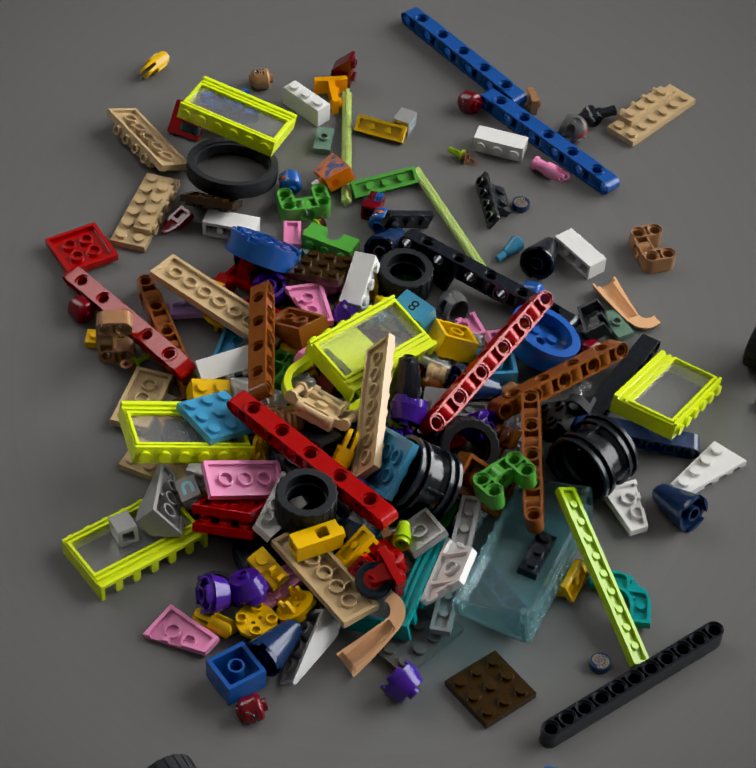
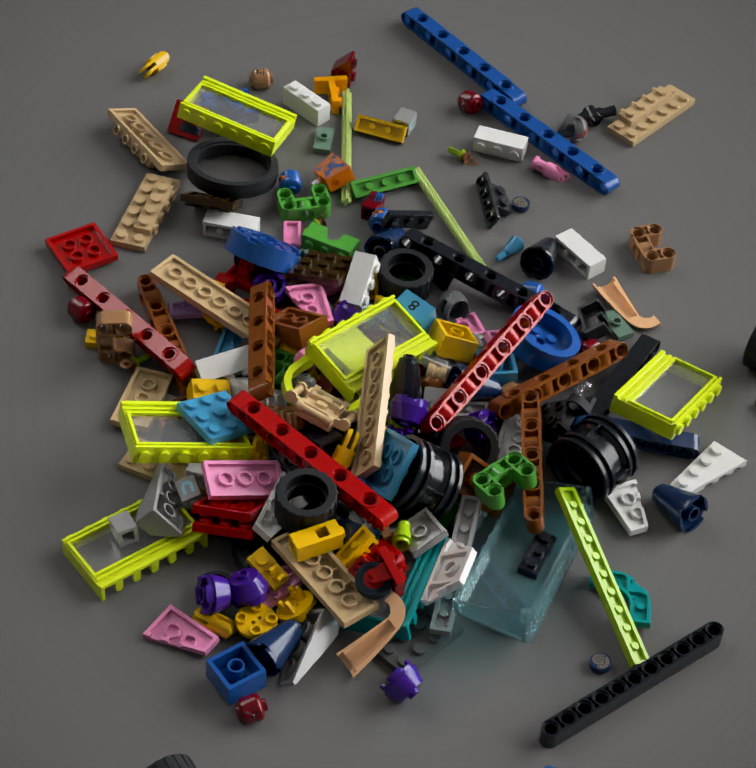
plate [161,205,195,234] -> none
dark brown plate [445,650,536,729] -> none
reddish brown plate [493,423,522,459] -> none
medium nougat plate [526,87,541,115] -> none
yellow plate [553,559,589,603] -> none

